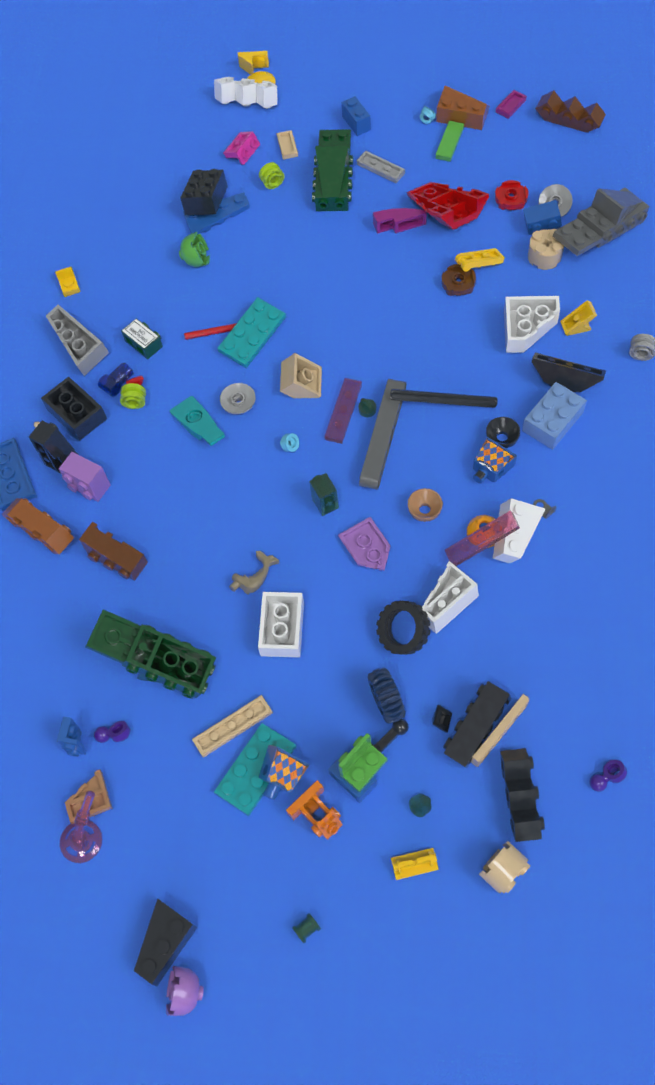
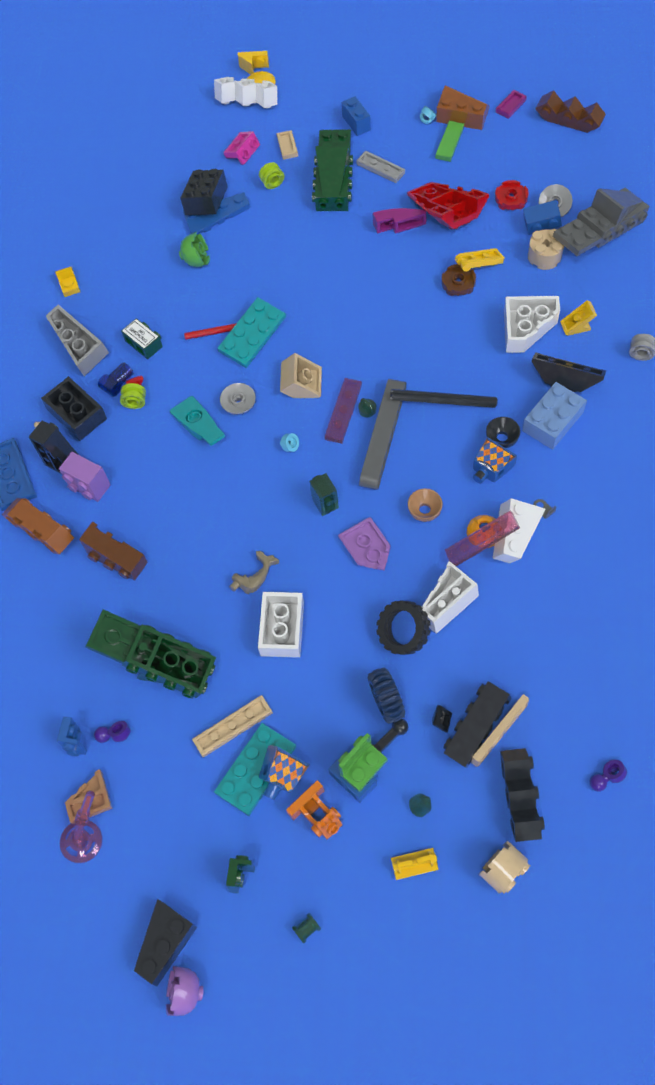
none -> dark green bracket [226,855,255,893]

